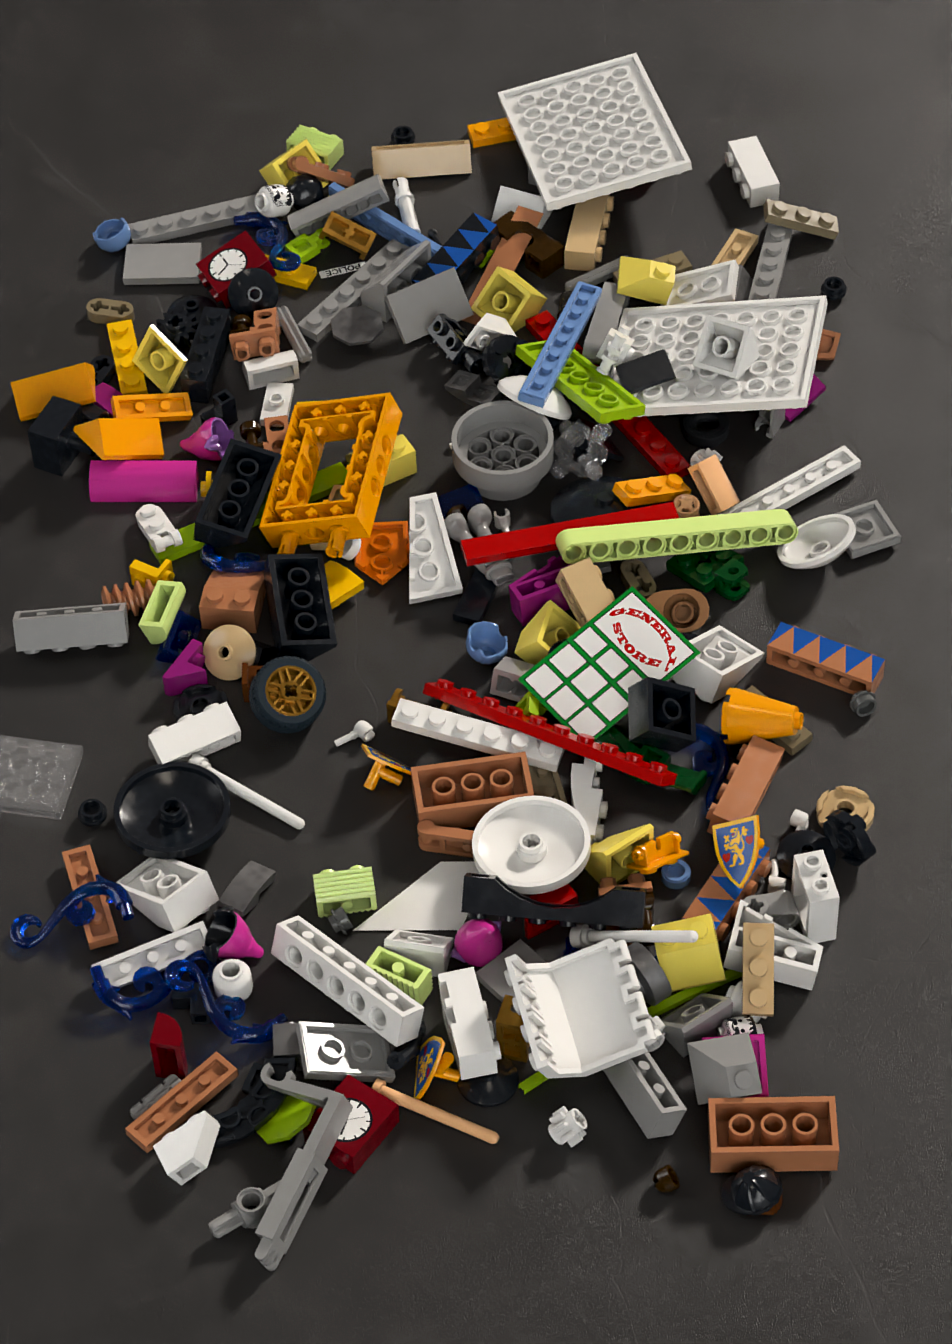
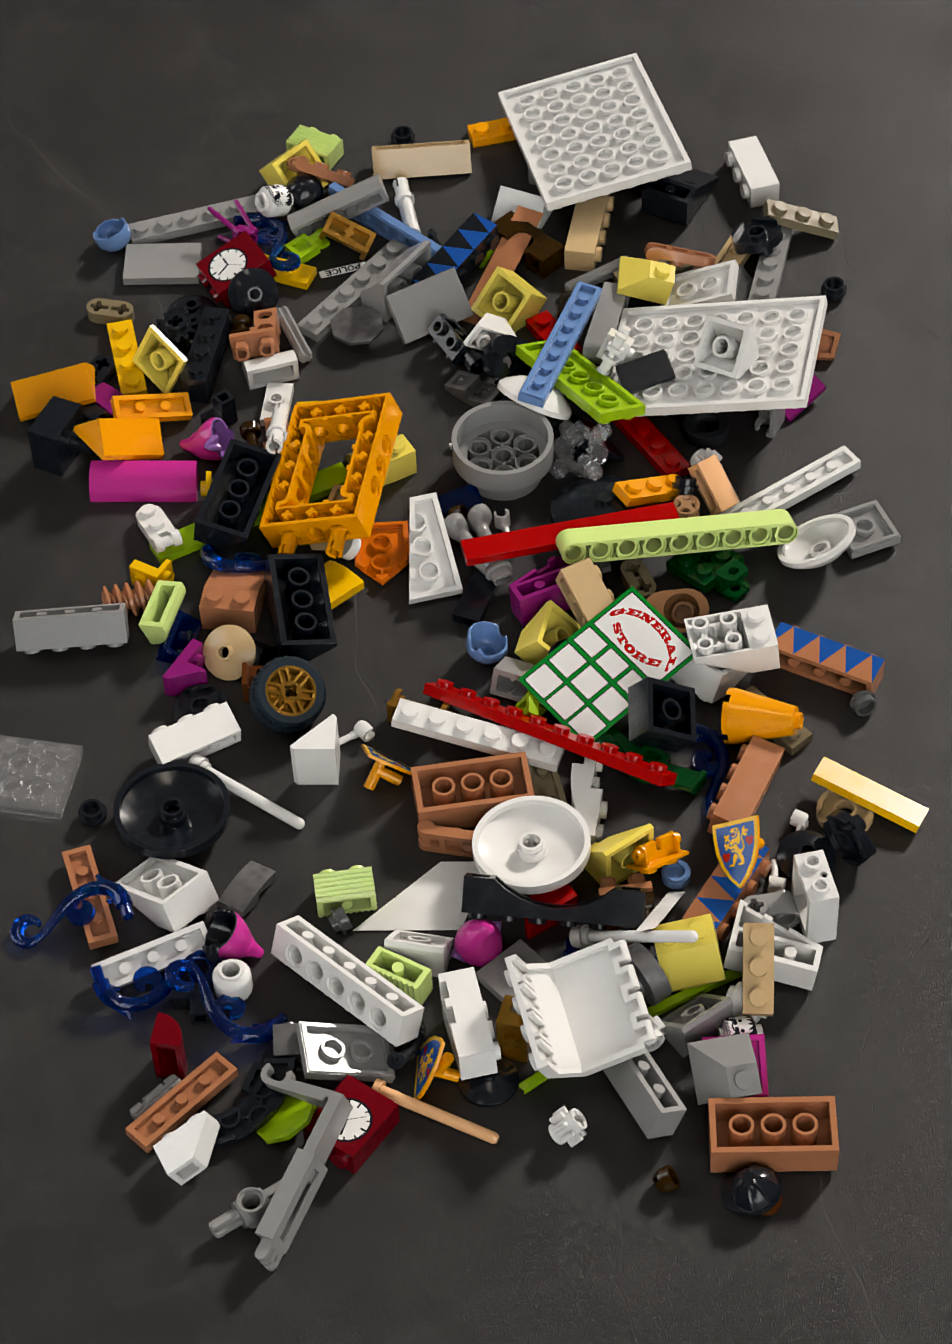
none -> magenta plant [207,199,259,243]
none -> white pin [265,402,290,454]
none -> white slope [290,714,340,785]
none -> white sticker [634,892,685,933]
none -> black slope [642,168,719,226]
none -> nougat plate [644,242,716,269]
none -> black plate [672,476,699,495]
none -> white slope [684,604,780,673]
none -> black plate [731,216,783,256]
none -> tile [811,757,929,833]

